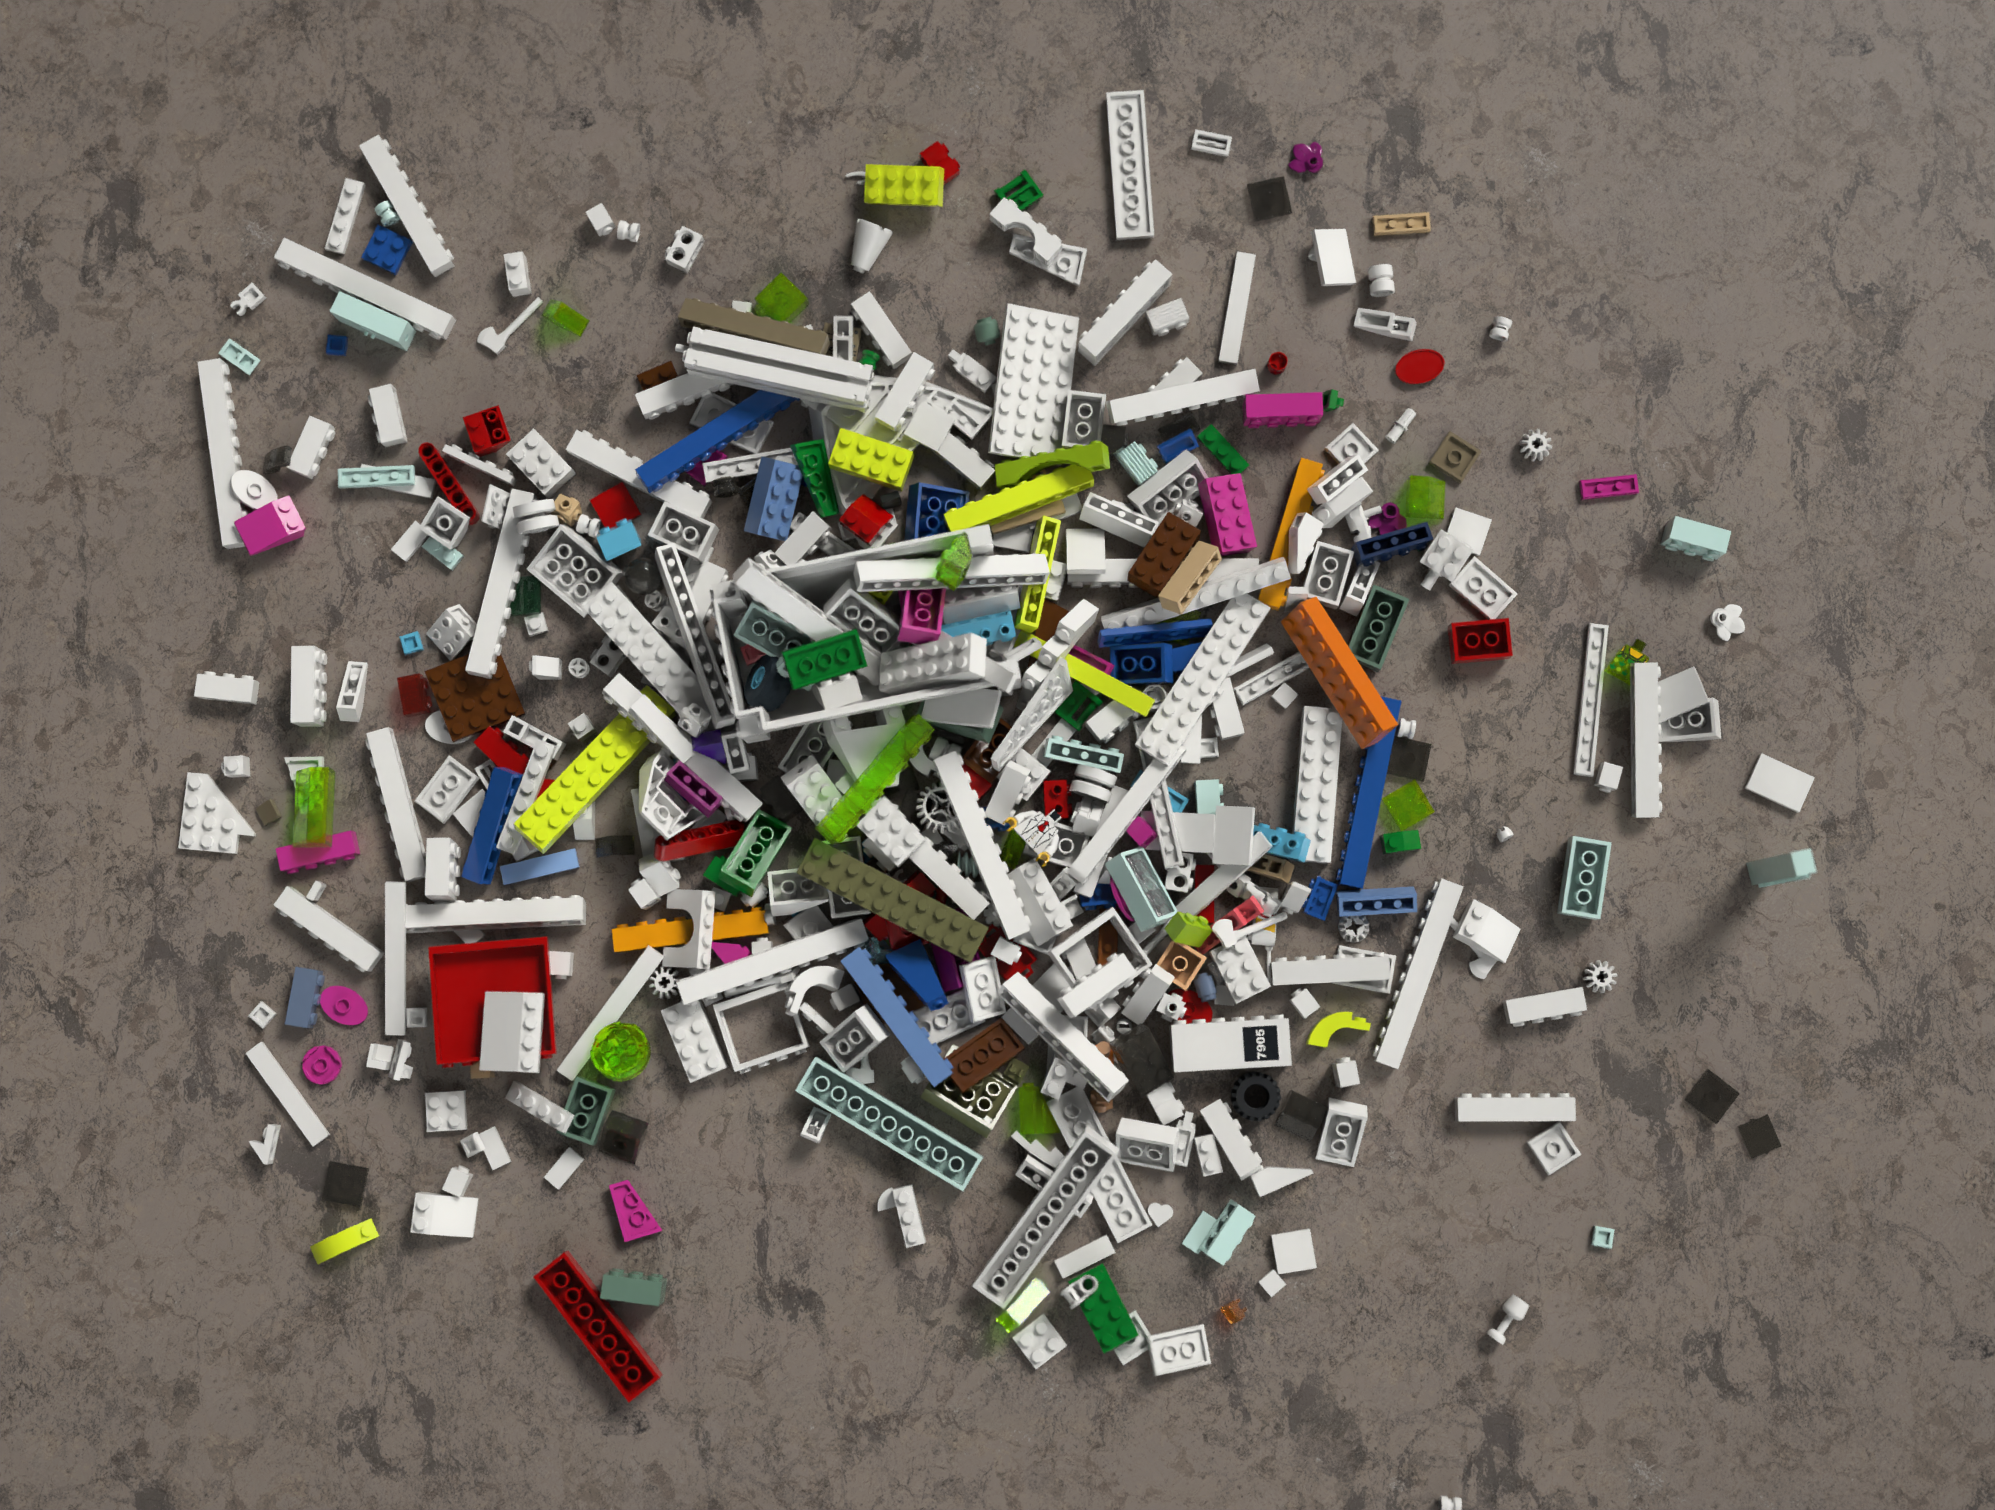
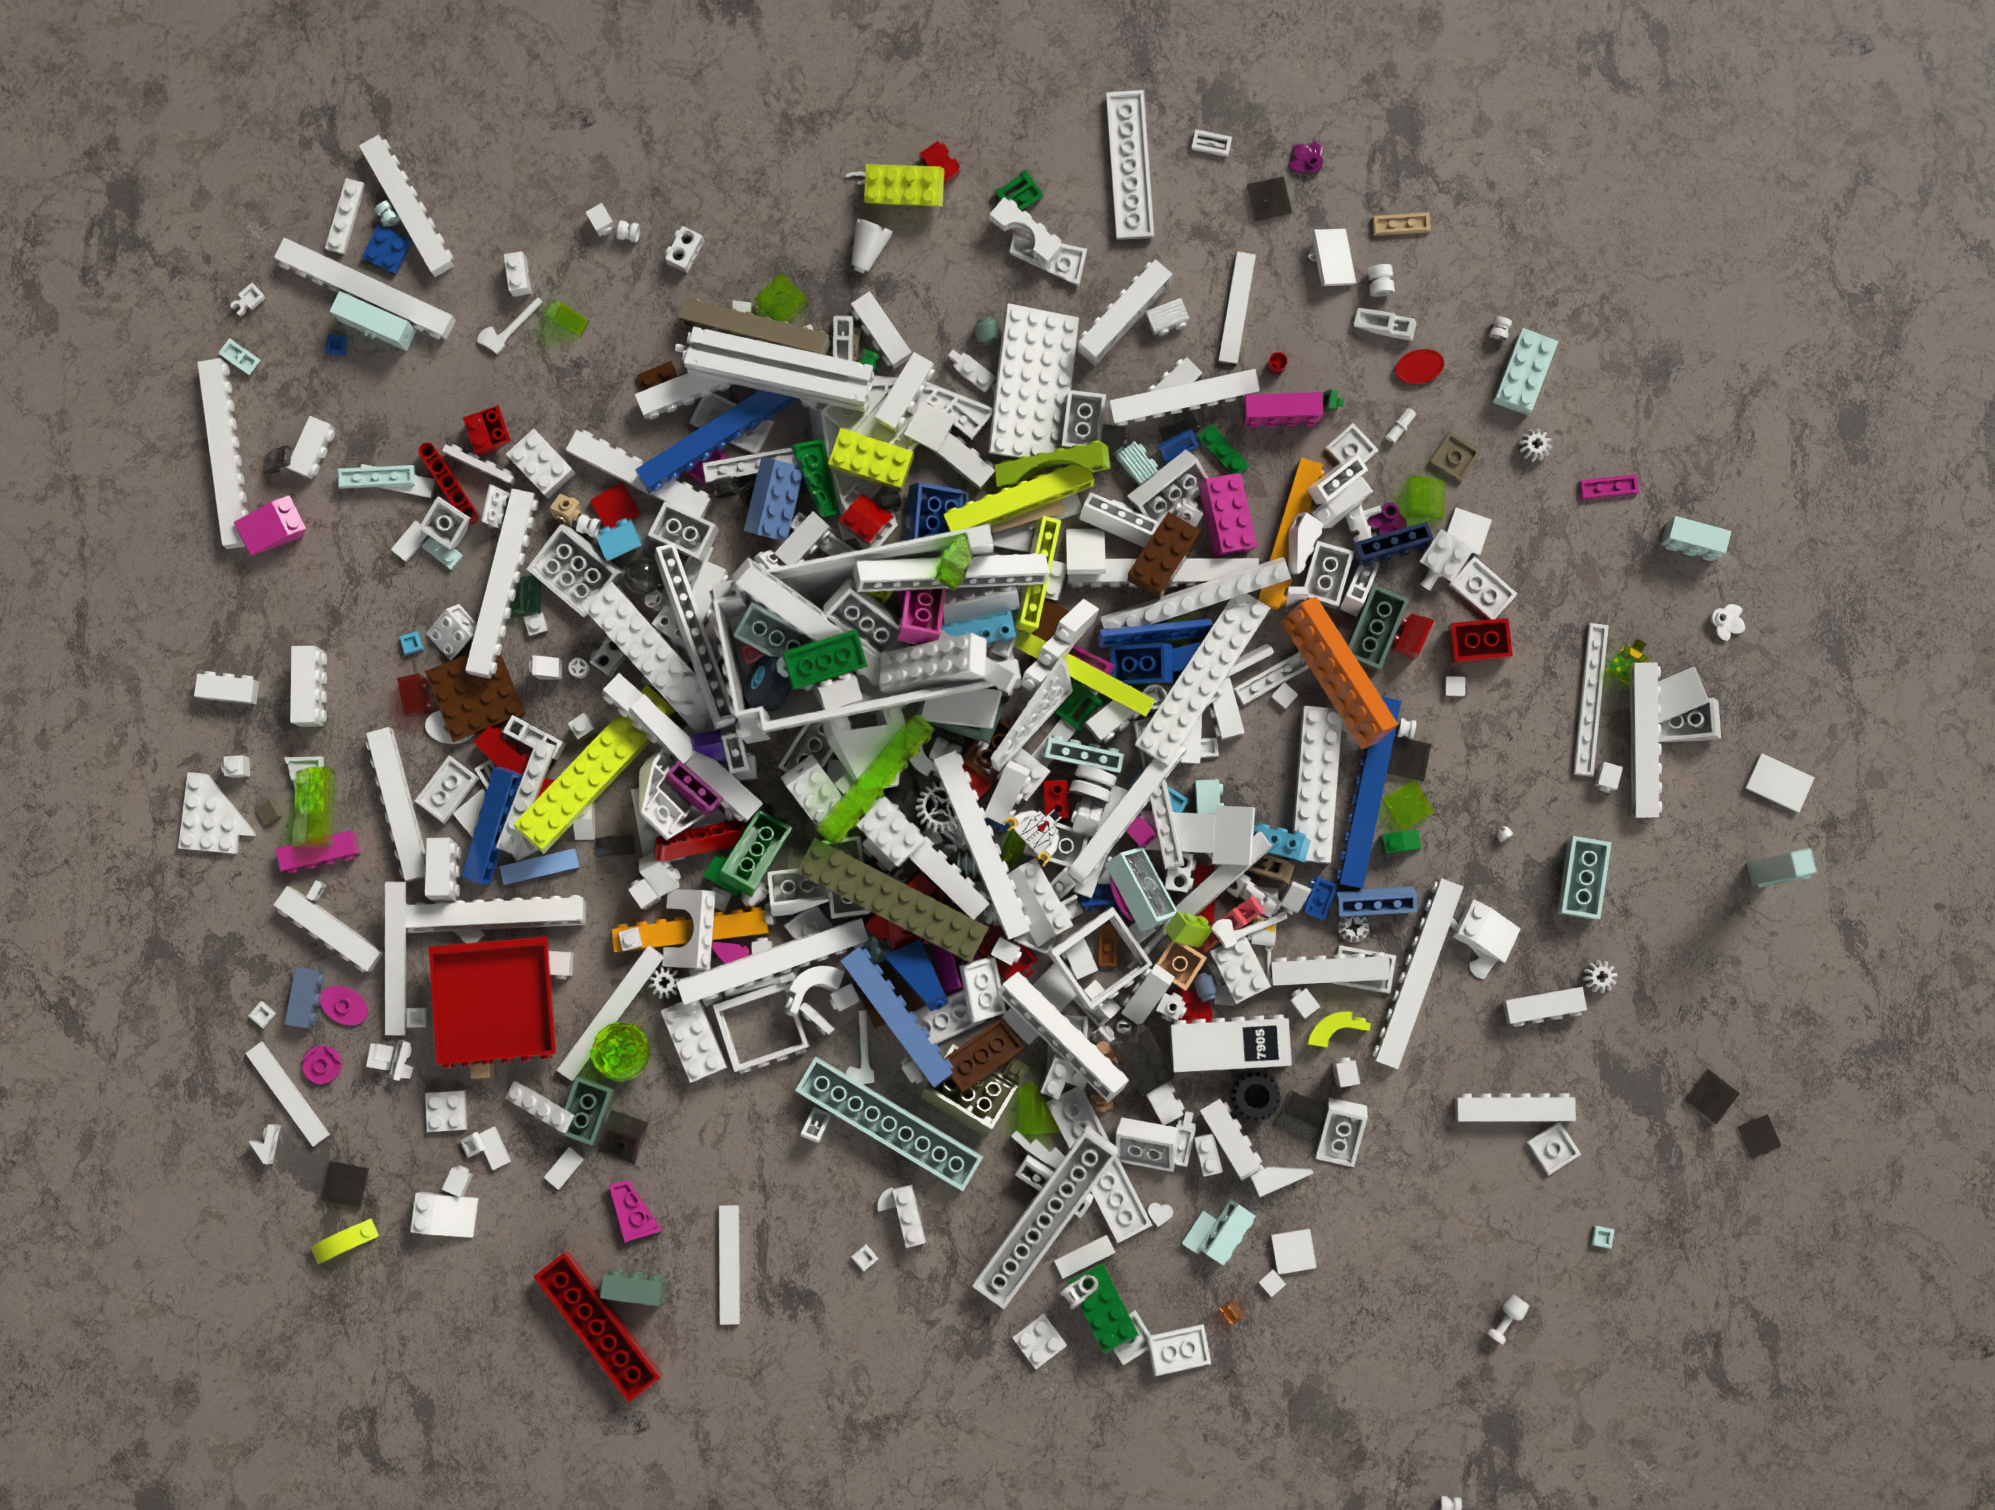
white piece [230,470,277,510] -> none
white slope [336,661,368,722] -> none
white brick [368,384,408,447] -> none
white slope [480,991,545,1073] -> none
white wheel [512,499,560,534] -> none
white brick [678,703,712,738] -> none
white brick [820,1004,891,1073] -> none
clear neon green slope [995,1278,1050,1333] -> none
white tile [1002,637,1042,661] -> none
white brick [1057,952,1136,1018] -> none
tan brick [1158,541,1222,615] -> none
none -> white plate [618,927,643,951]
none -> white tile [719,1205,740,1325]
none -> white tile [851,1244,879,1272]
none -> red slope [1392,613,1434,660]
none -> white tile [1445,676,1465,697]
none -> light aqua brick [1492,328,1558,416]

